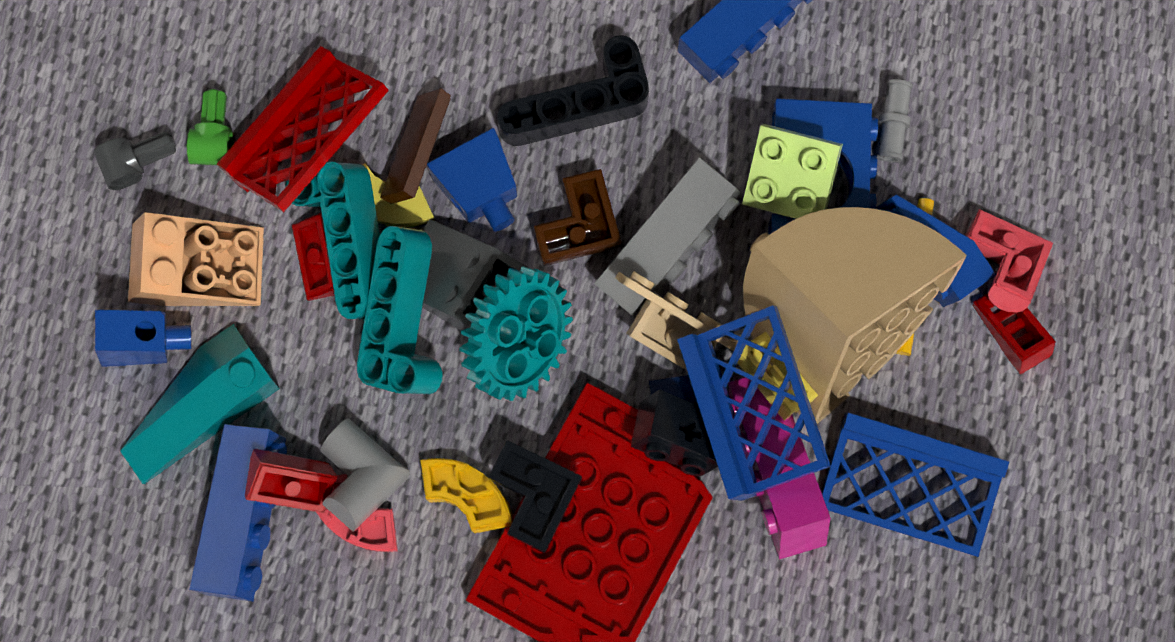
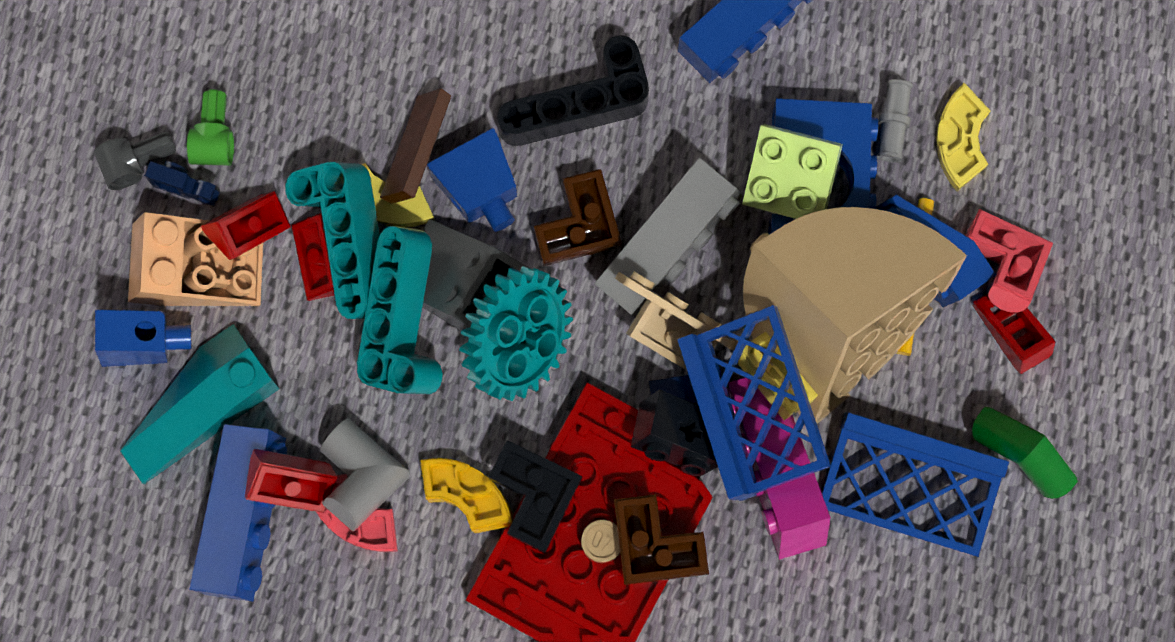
red fence [217,46,389,212] -> none
none -> dark blue plate [144,161,220,207]
none -> red slope [201,191,291,260]
none -> tan piece [581,520,620,563]
none -> reddish brown brick [614,494,709,585]
none -> light yellow tile [936,83,991,192]
none -> green brick [972,406,1078,499]

